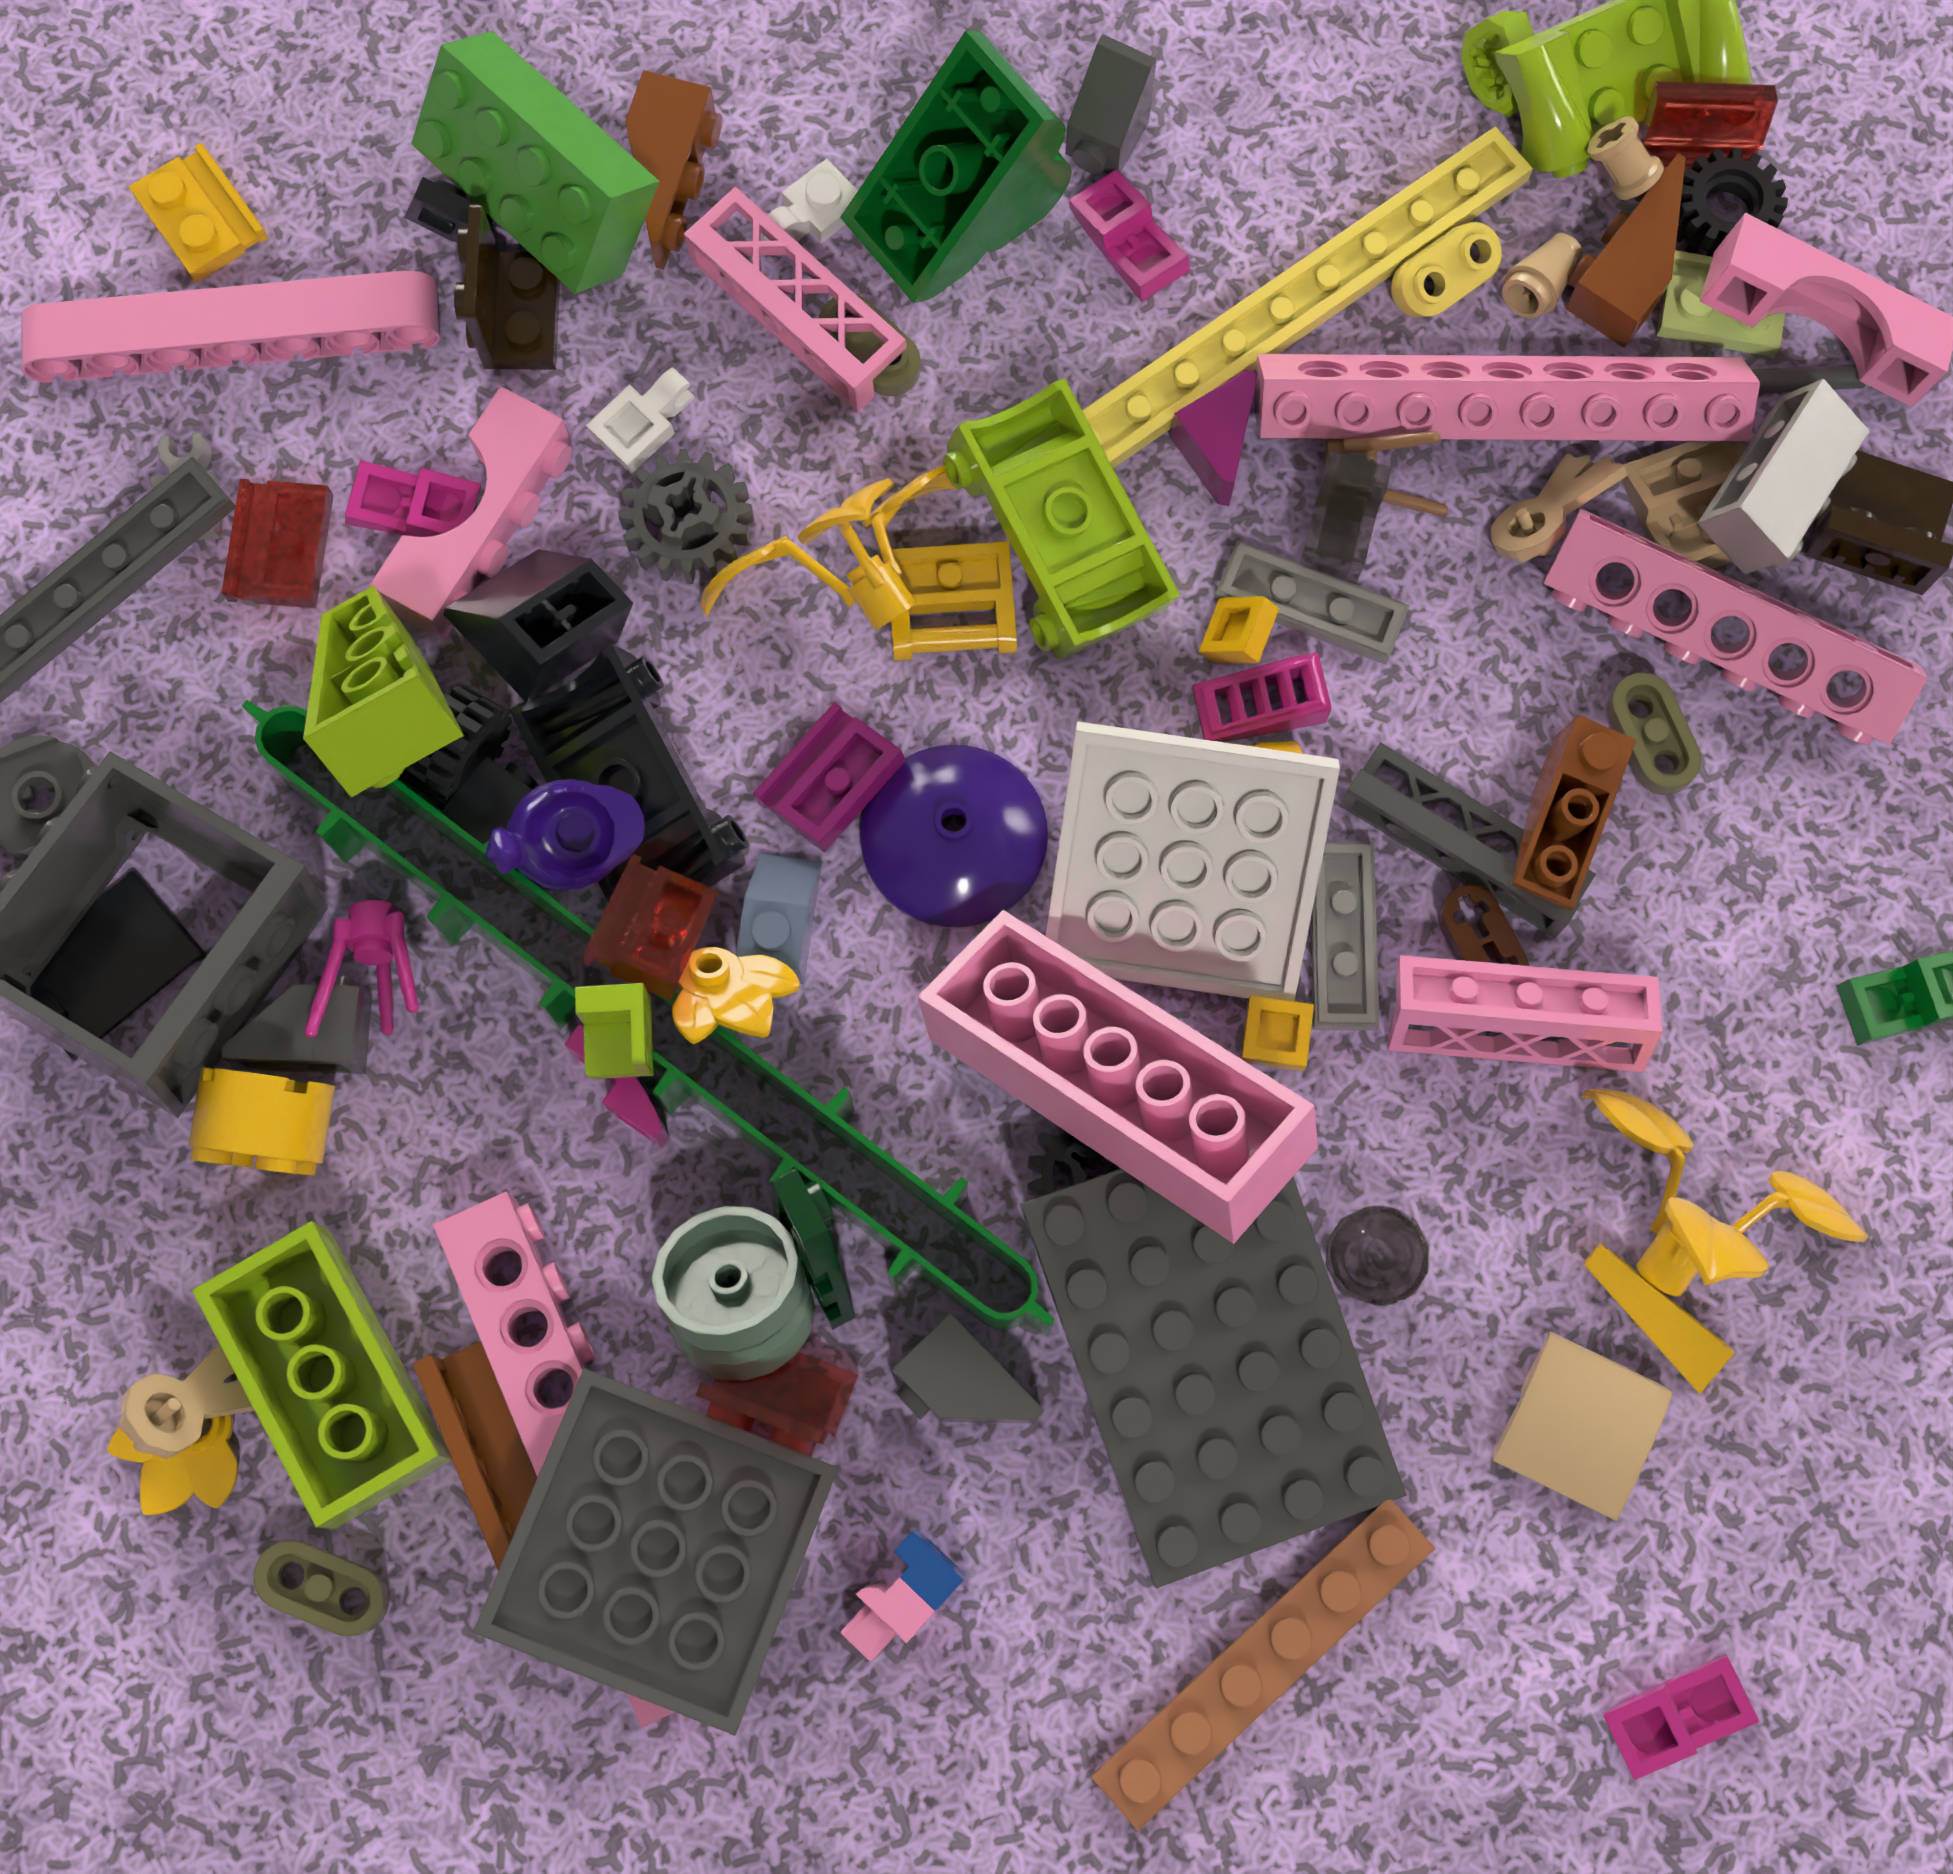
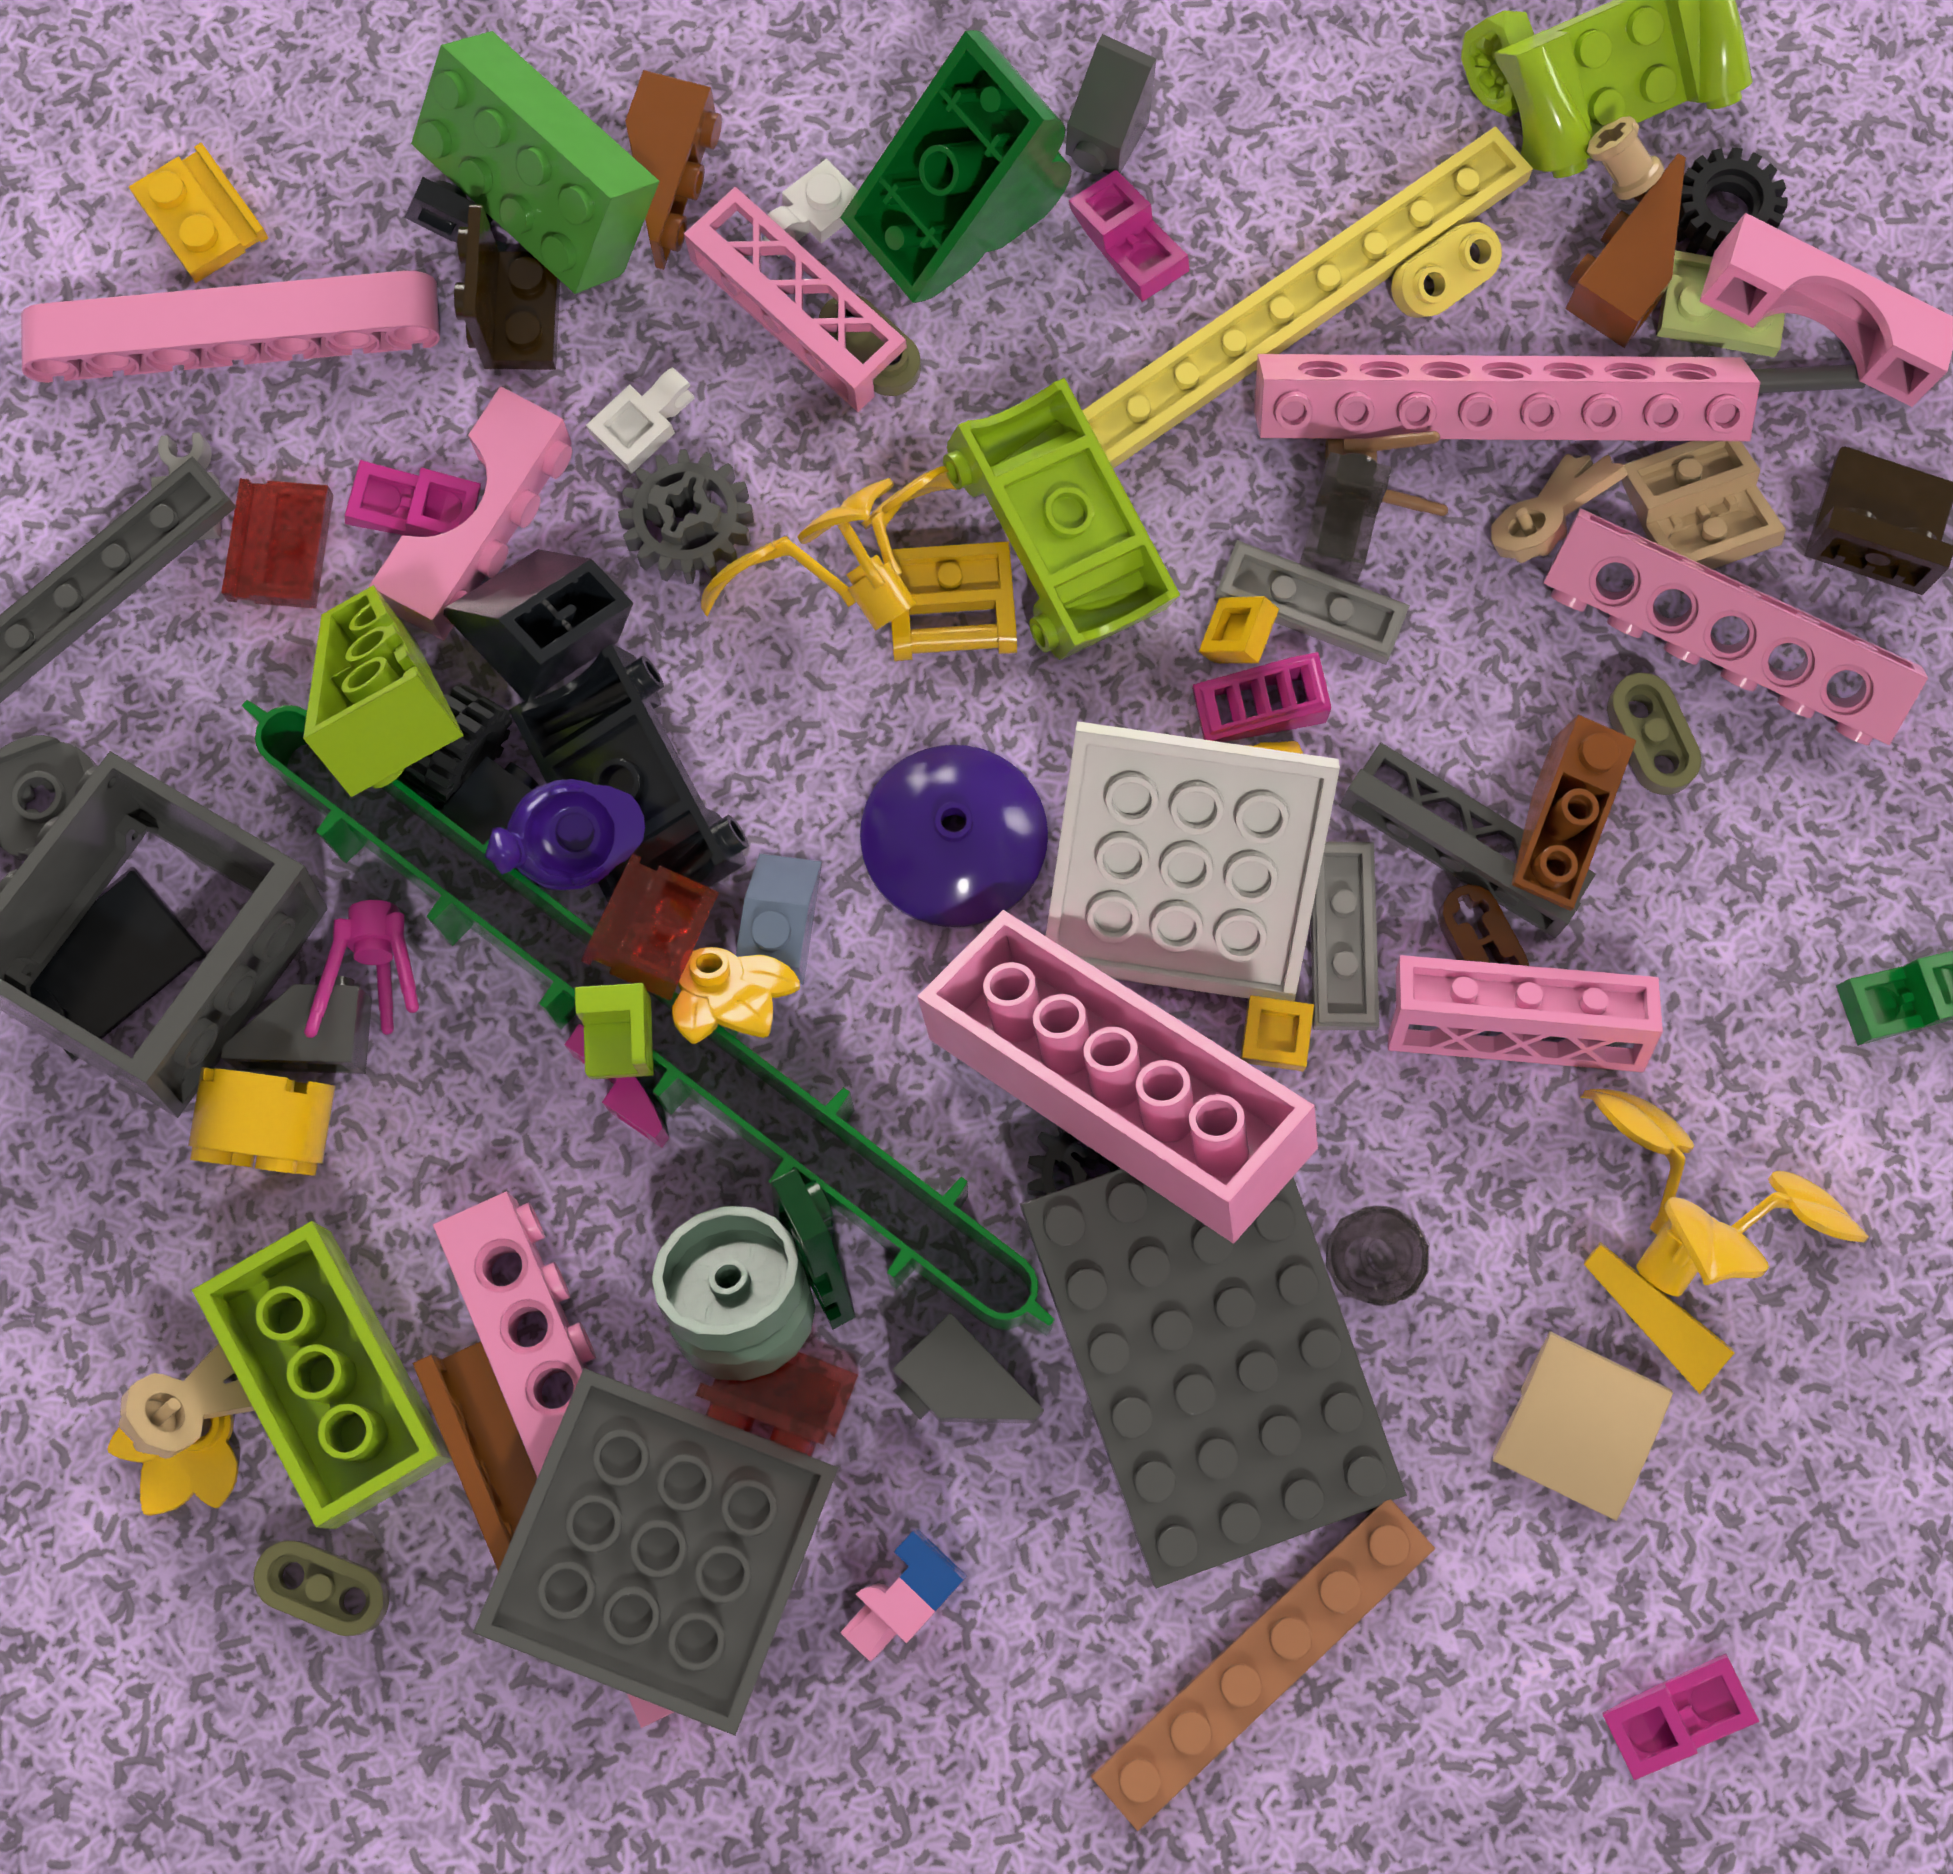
magenta plate [753,702,906,853] -> none
magenta slope [1170,370,1258,506] -> none
tan cone [1502,233,1583,319] -> none
clear red plate [1641,81,1778,167] -> none
brick [1697,378,1870,574] -> none

